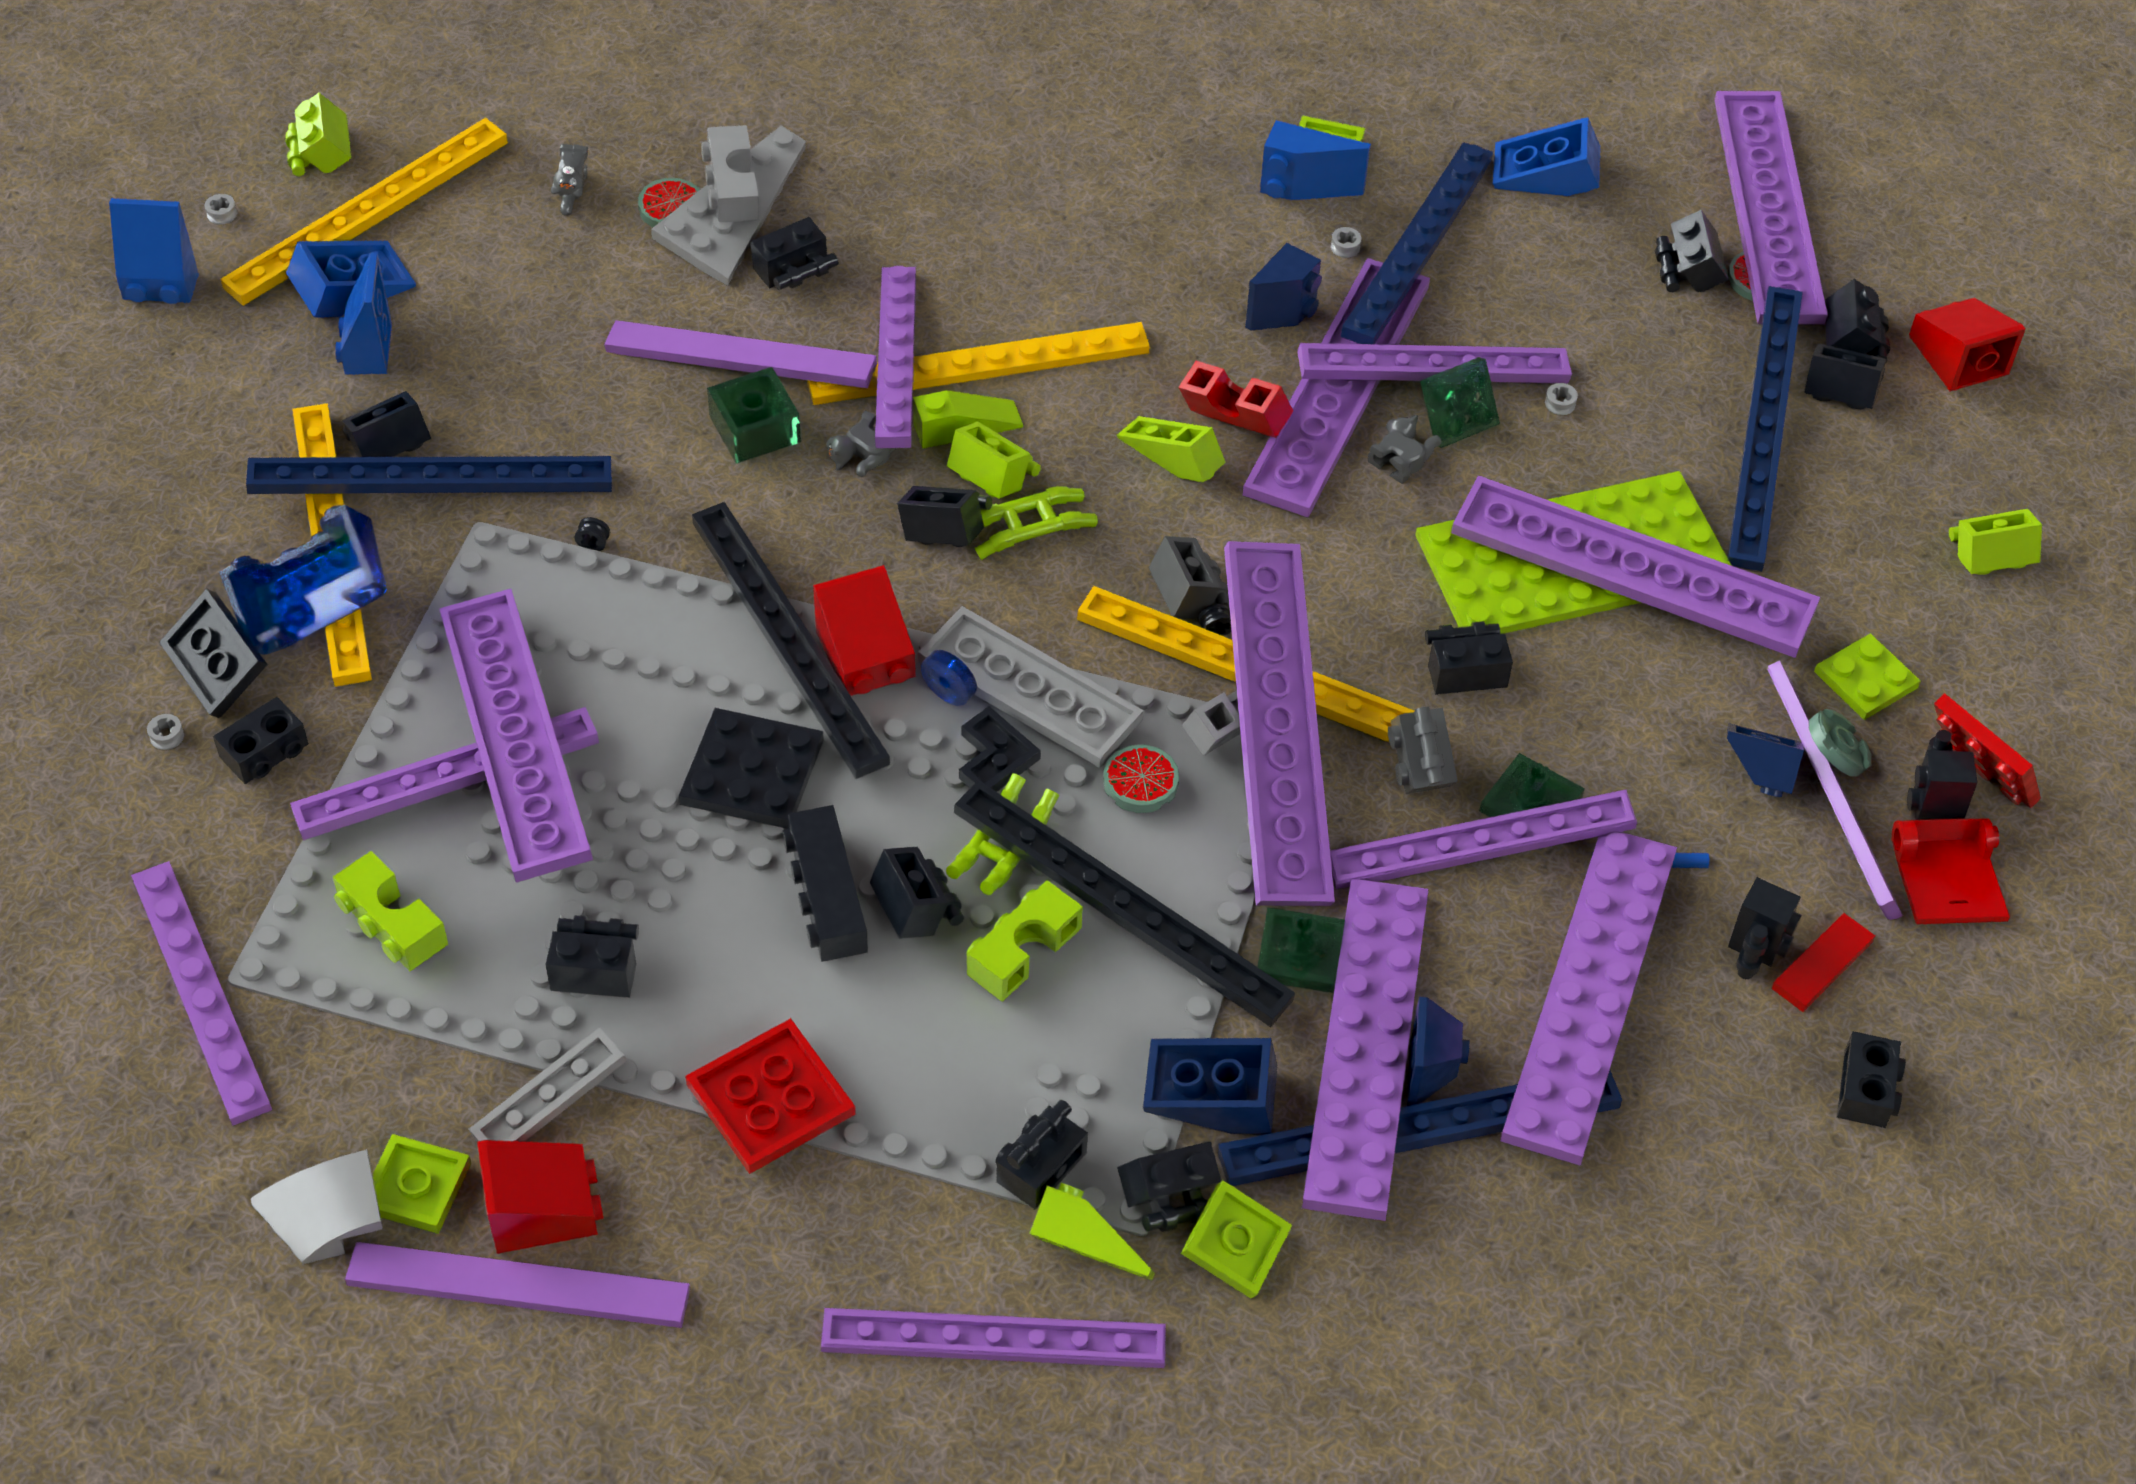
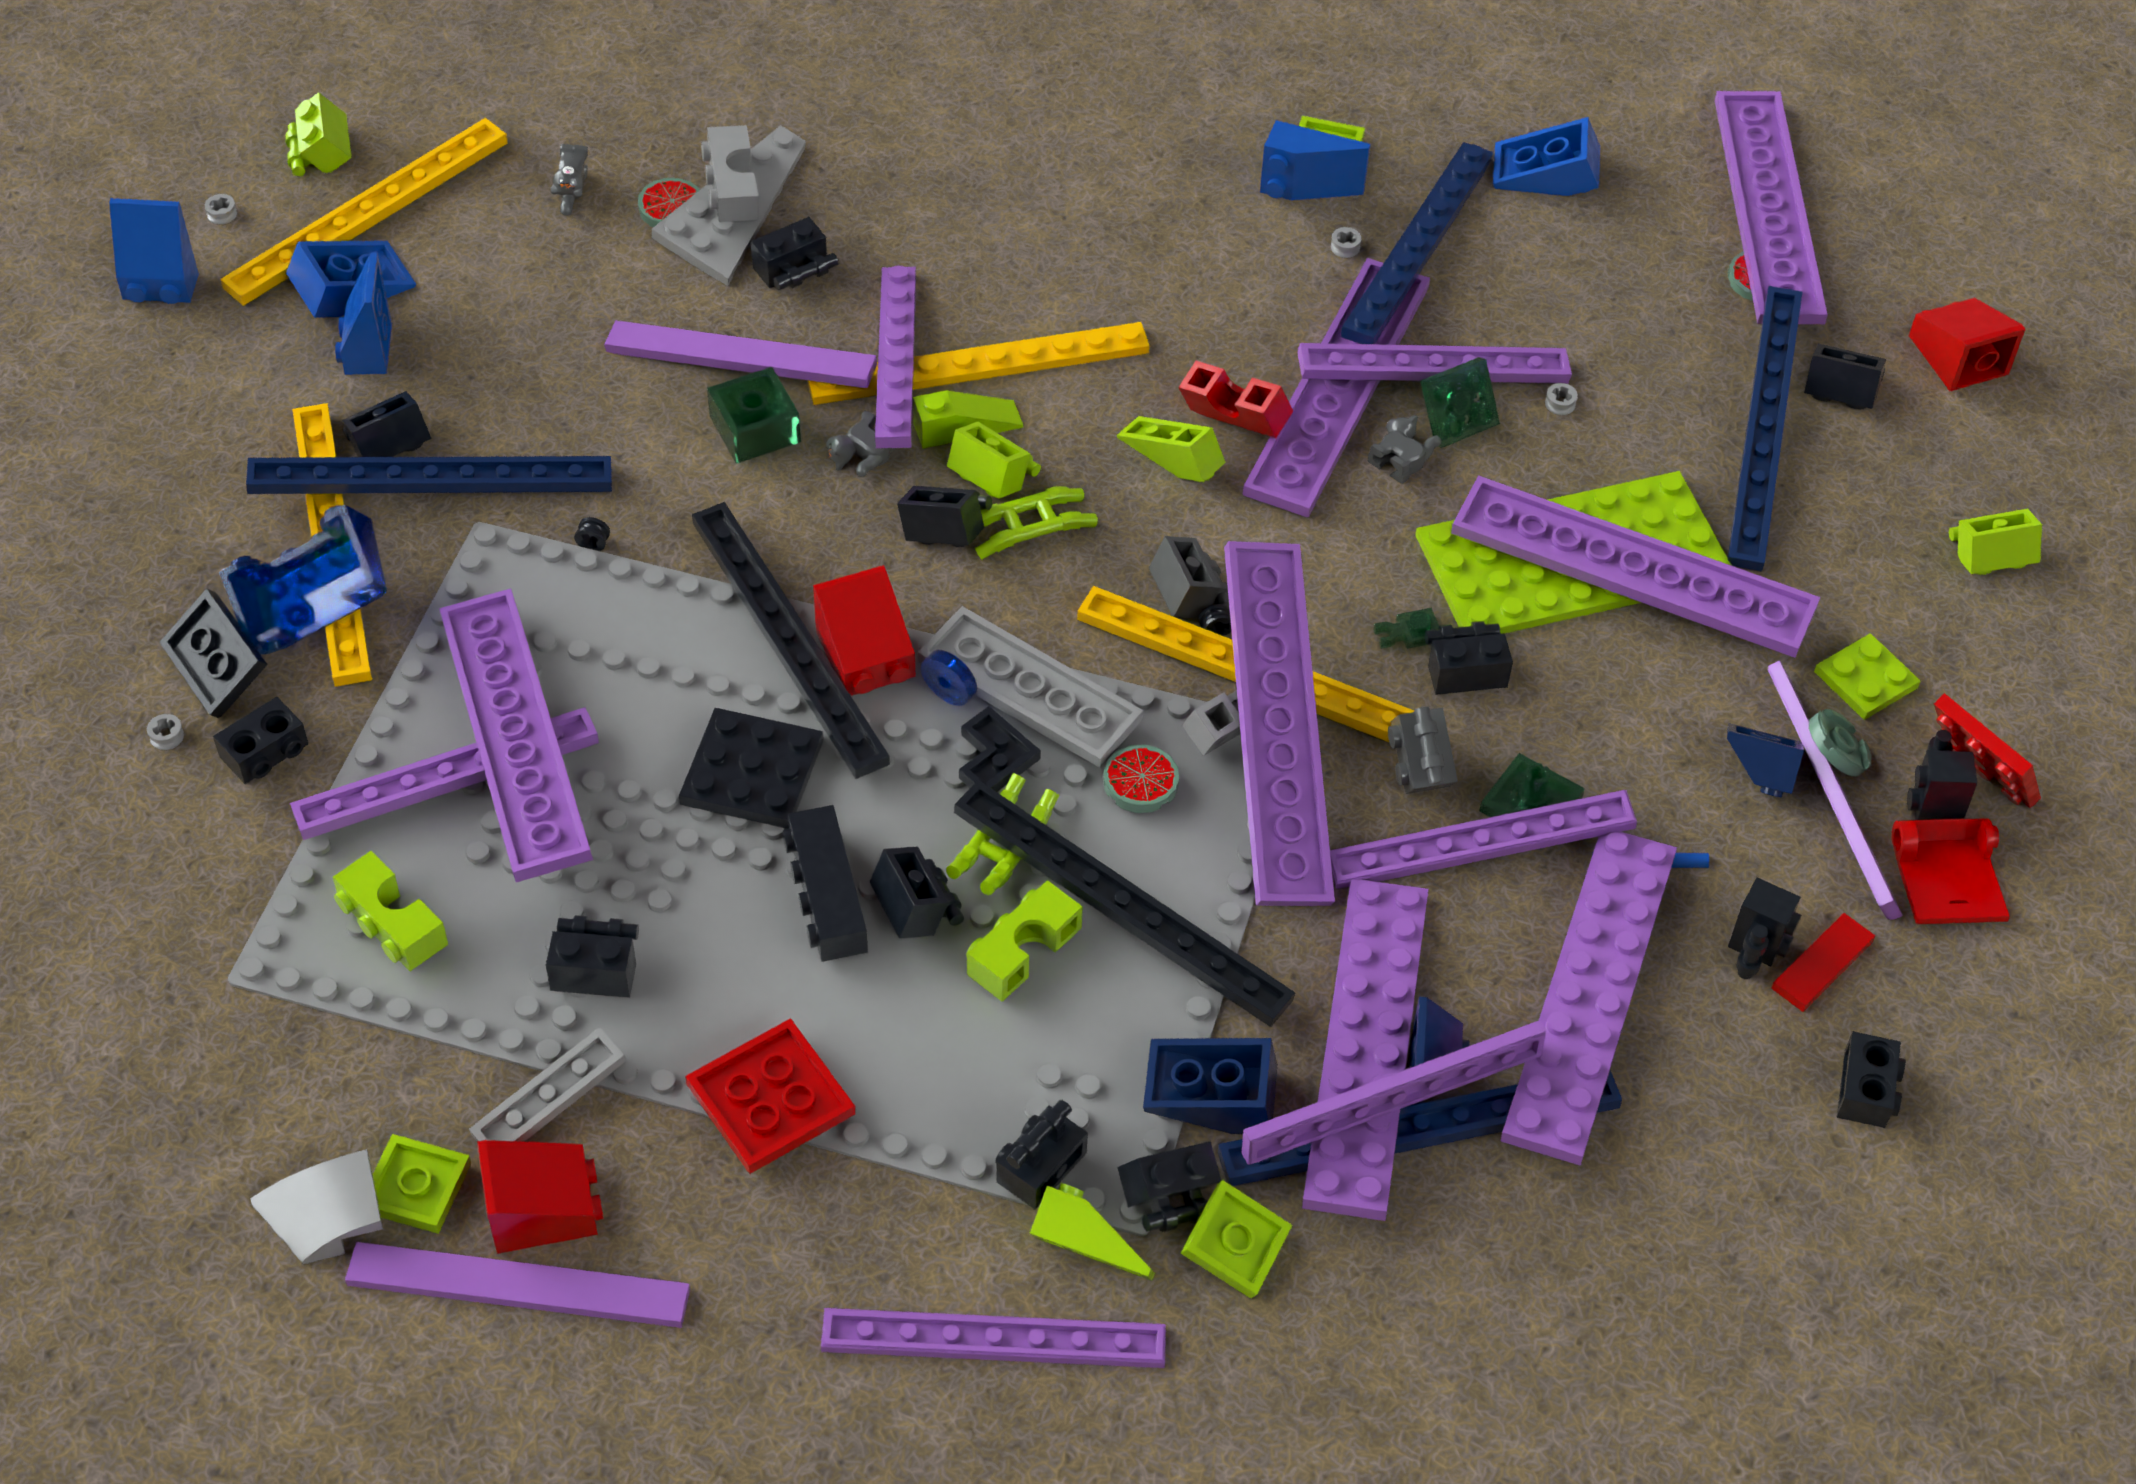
medium lavender plate [131,861,272,1126] -> none
dark blue slope [1245,243,1322,331] -> none
clear green plate [1258,907,1345,993] -> none
black brick [1655,210,1729,292] -> none
black brick [1825,278,1890,362] -> none
none -> medium lavender tile [1242,1021,1546,1165]
none -> clear green plate [1373,608,1439,649]

